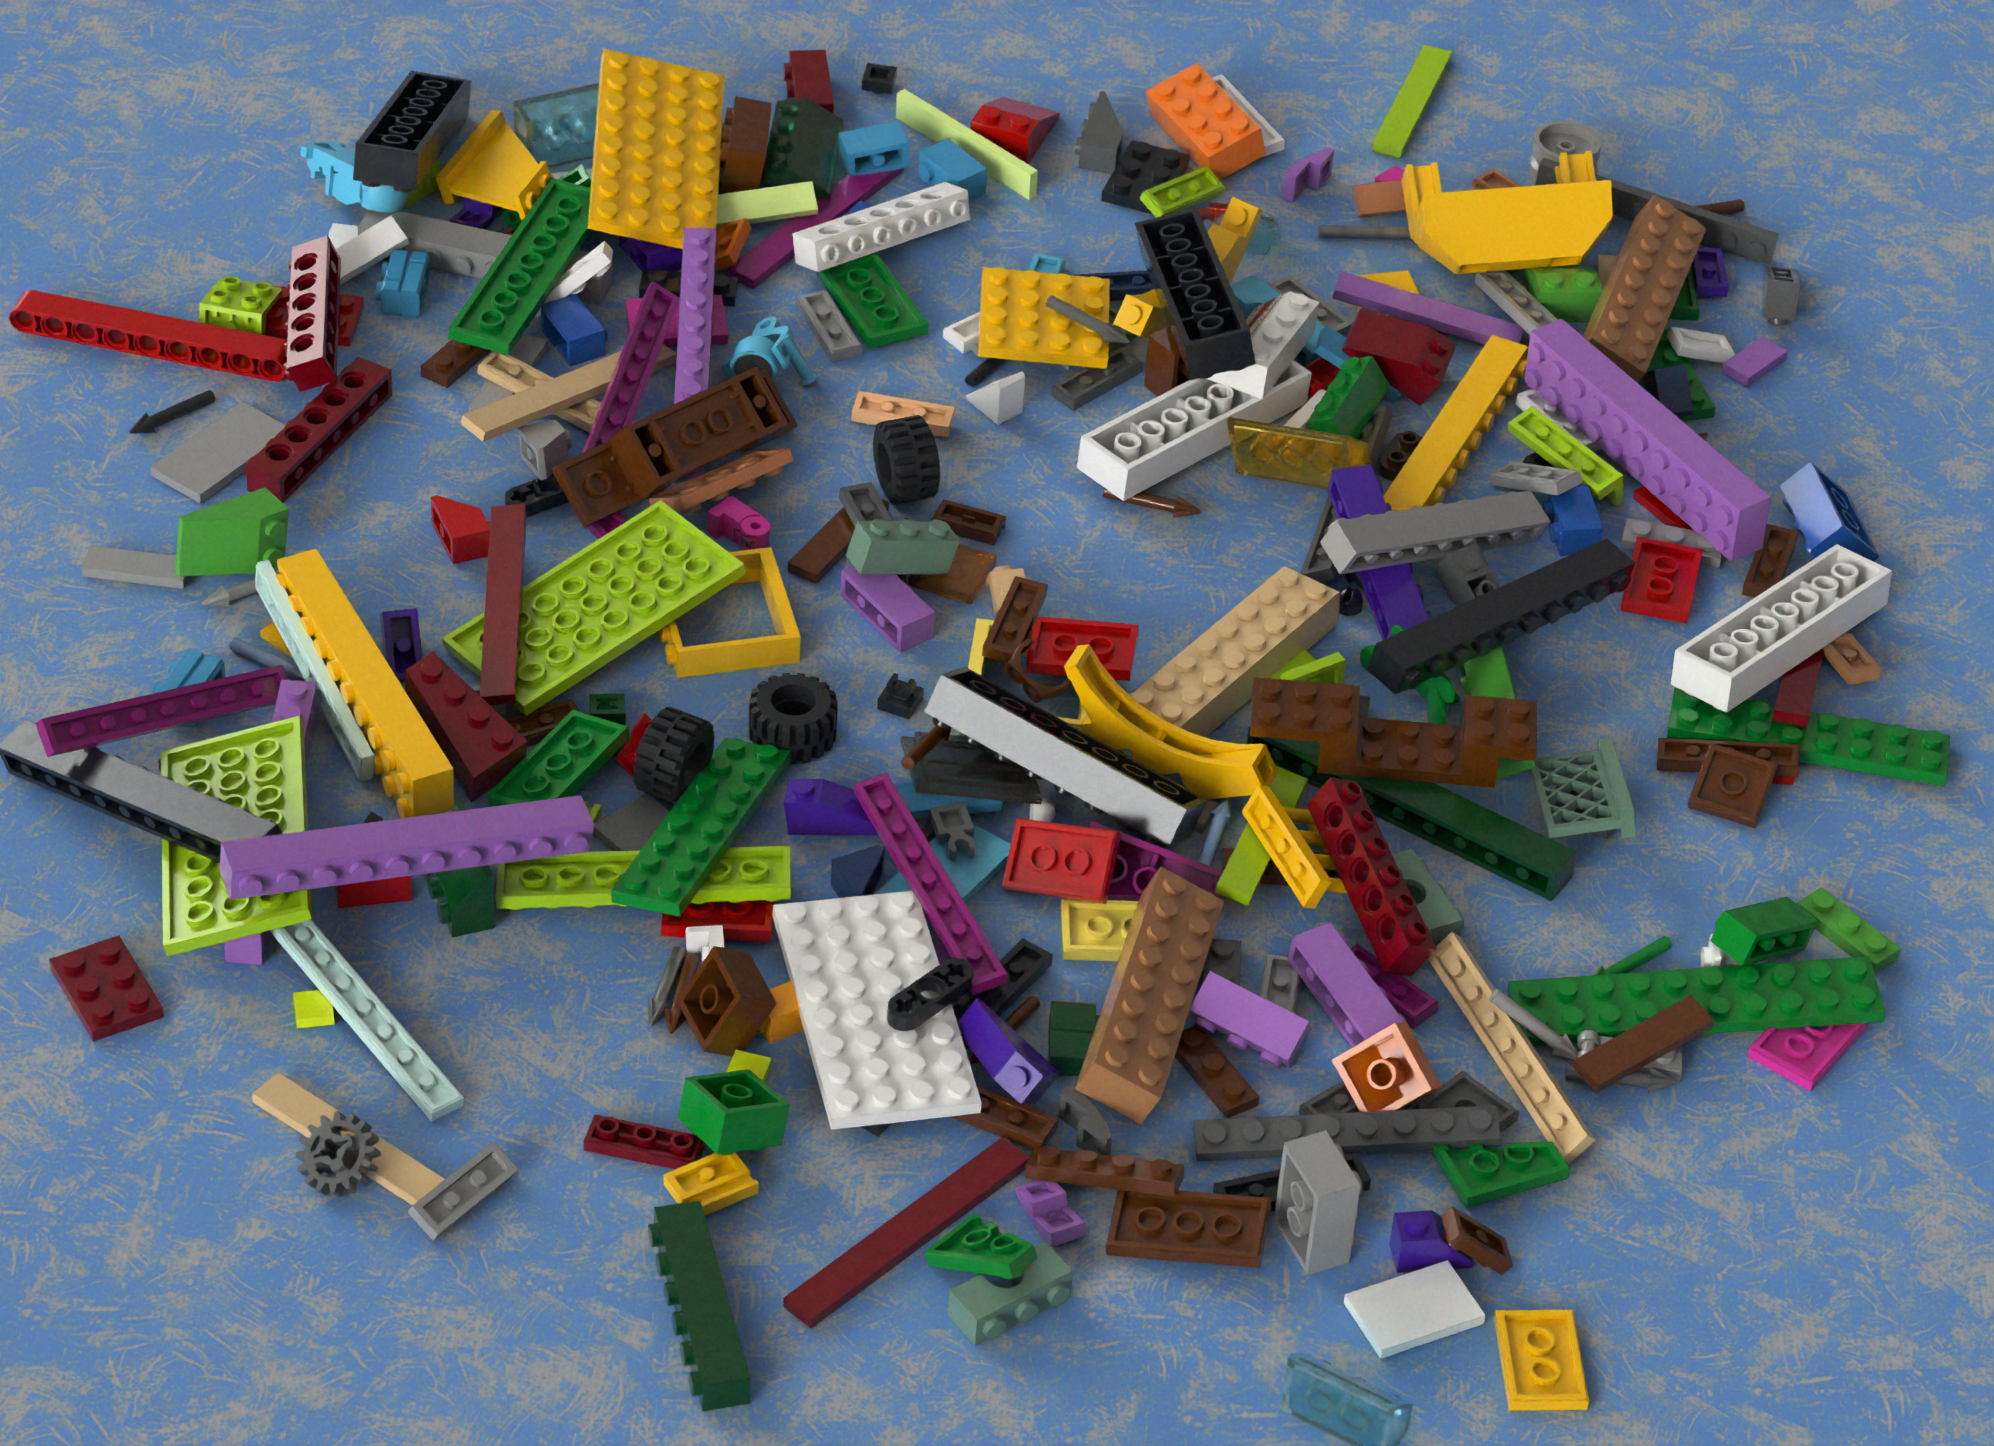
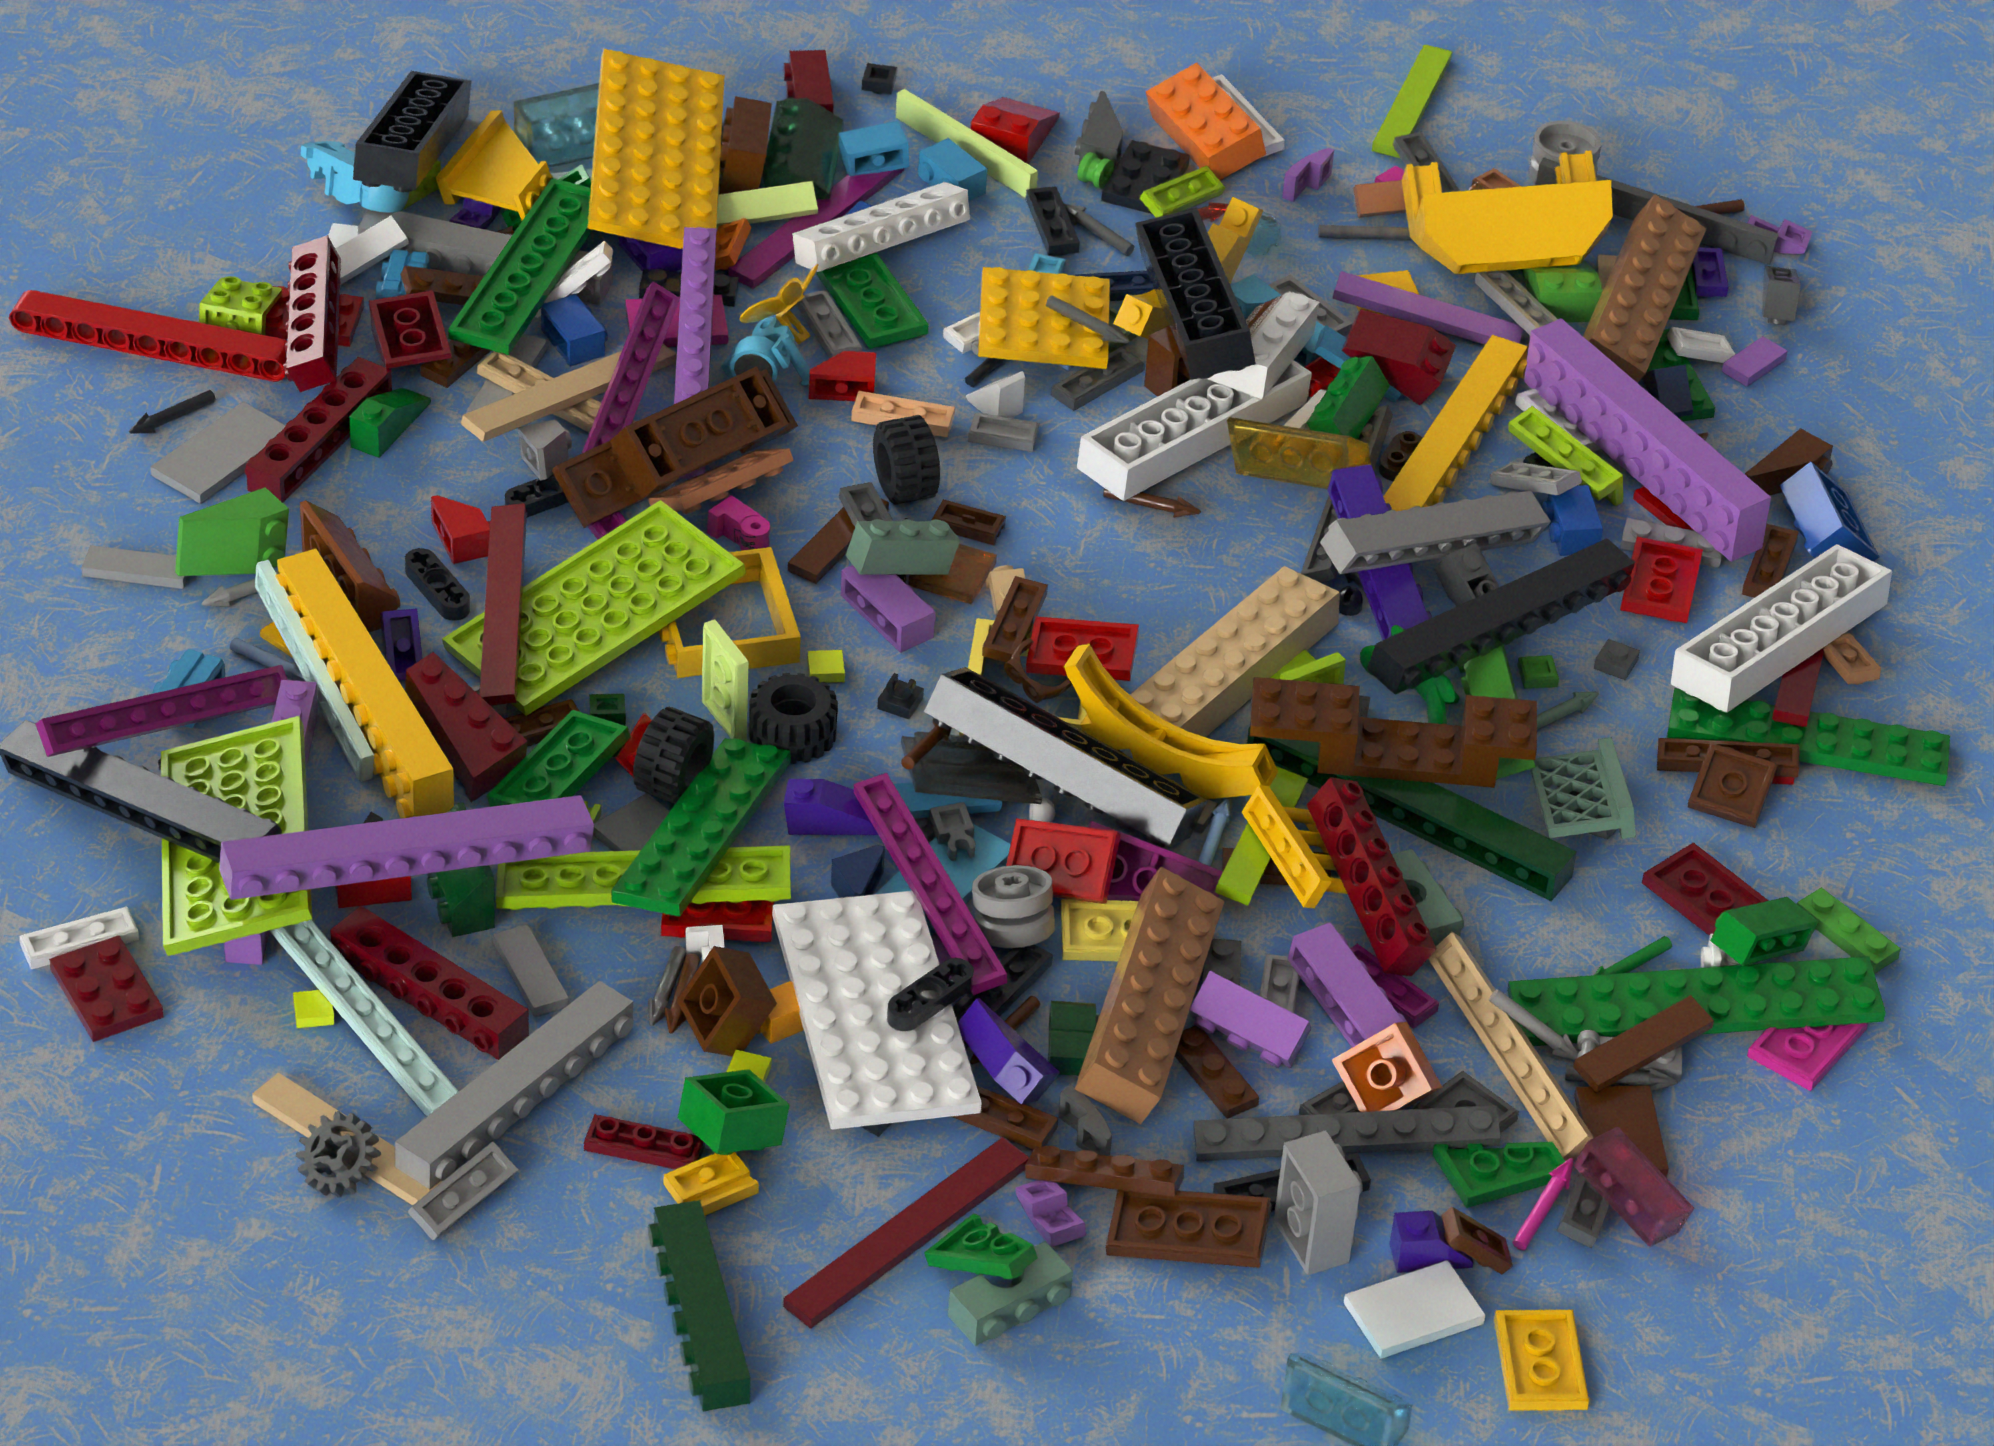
none -> white tile [19,907,139,970]
none -> dark orange slope [300,500,401,633]
none -> dark red brick [330,906,529,1060]
none -> green slope [349,387,431,458]
none -> dark red slope [369,290,452,369]
none -> light grey brick [395,981,634,1189]
none -> reddish brown plate [400,266,484,305]
none -> black beam [405,548,470,621]
none -> light grey tile [493,924,569,1017]
none -> yellowish green tile [702,619,749,741]
none -> yellow piece [739,264,819,345]
none -> neon yellow tile [807,650,845,683]
none -> red slope [808,351,876,402]
none -> light grey tile [968,413,1039,452]
none -> light grey wheel [972,865,1055,948]
none -> black plate [1025,186,1080,256]
none -> dark grey piece [1064,204,1134,256]
none -> bright green wheel [1077,152,1114,189]
none -> dark grey tile [1393,131,1460,193]
none -> dark pink piece [1512,1158,1574,1251]
none -> bright green tile [1517,655,1559,689]
none -> sand green piece [1537,691,1599,730]
none -> dark grey plate [1557,1172,1615,1248]
none -> clear pink brick [1573,1127,1695,1247]
none -> reddish brown tile [1574,1085,1669,1180]
none -> dark grey plate [1594,639,1640,680]
none -> dark red plate [1642,843,1769,936]
none -> reddish brown slope [1745,428,1833,496]
none -> medium lavender slope [1747,215,1812,254]

